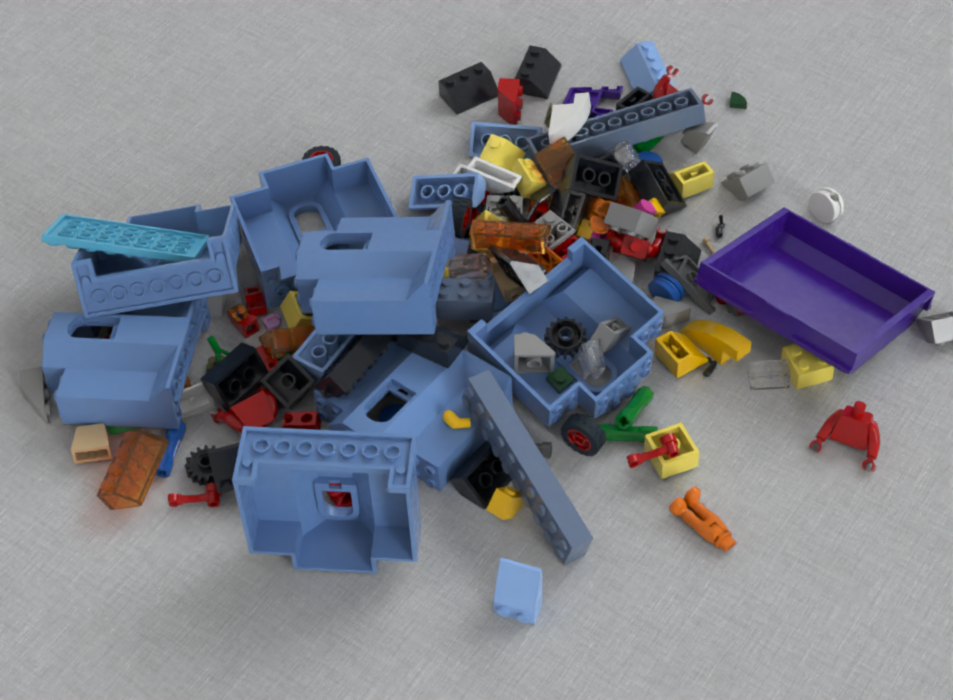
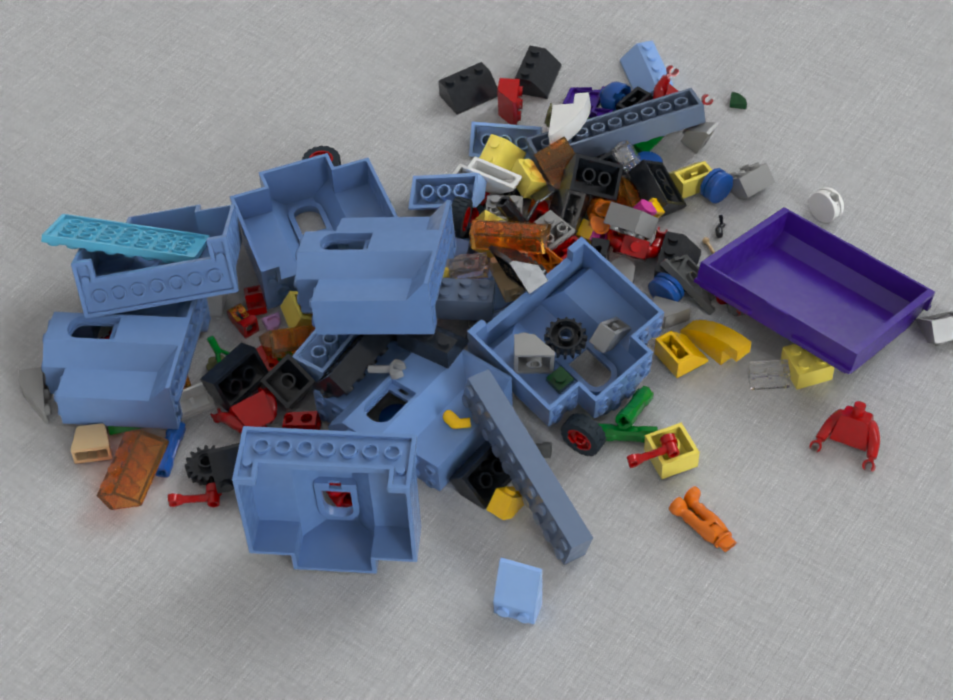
clear slope [576,339,606,379] -> none
black piece [703,357,717,377] -> none
none -> light grey bar [368,359,406,379]
none -> blue cylinder [599,81,631,111]
none -> blue head [700,168,733,203]

